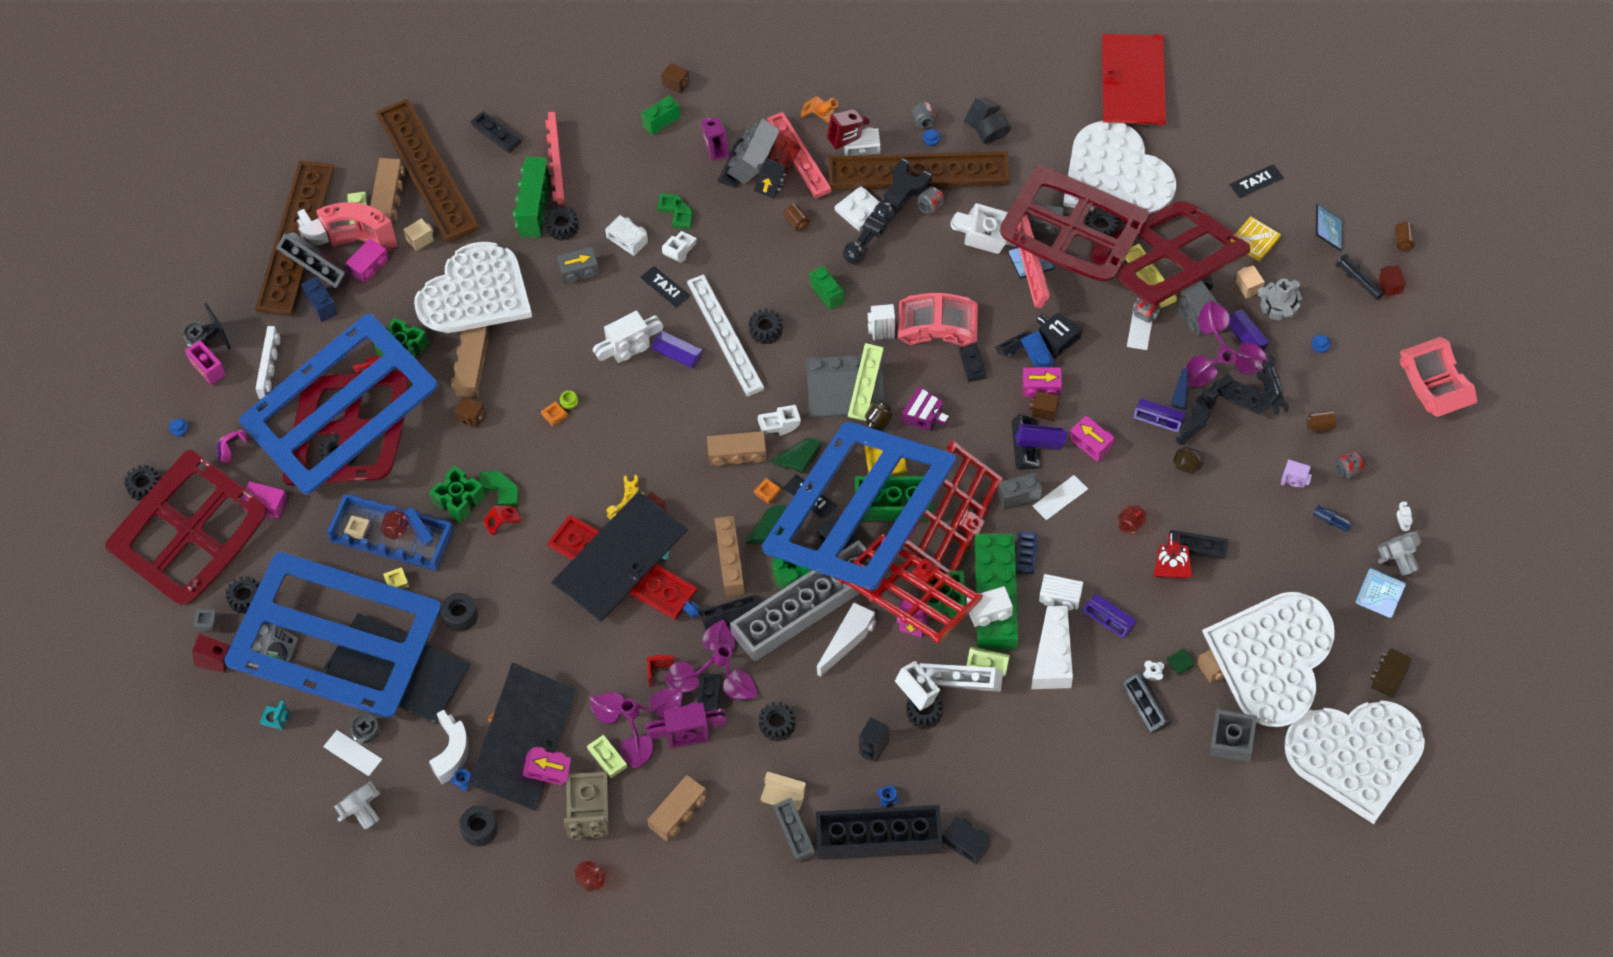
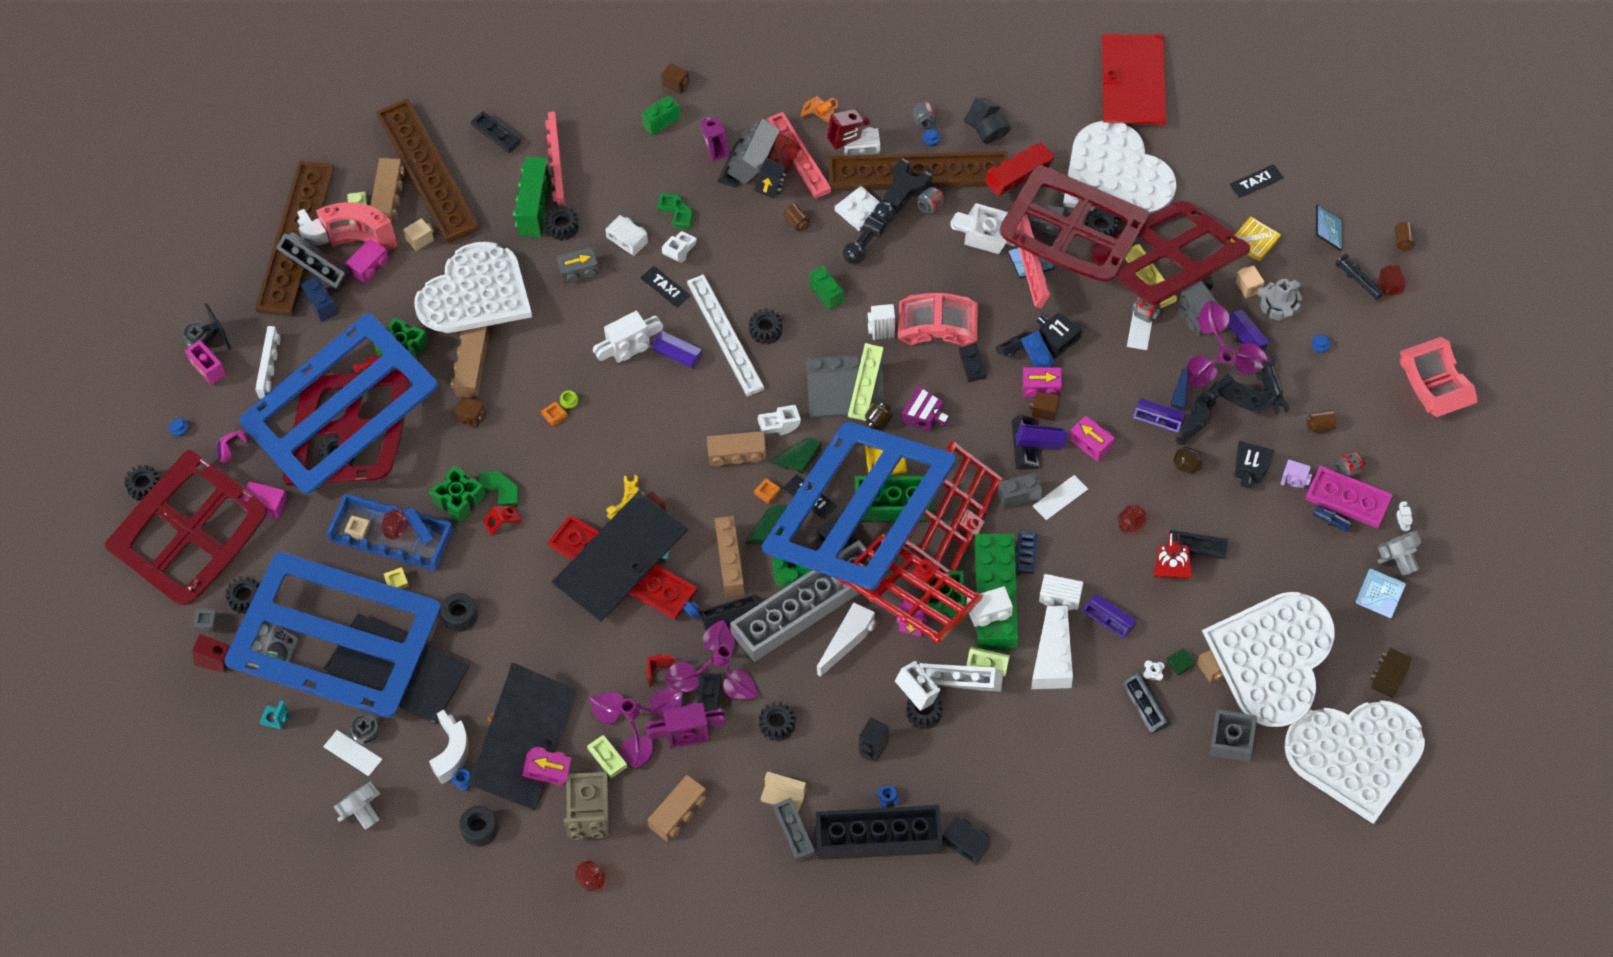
none -> red brick [985,142,1055,197]
none -> black torso [1235,441,1275,488]
none -> dark pink plate [1305,466,1393,529]

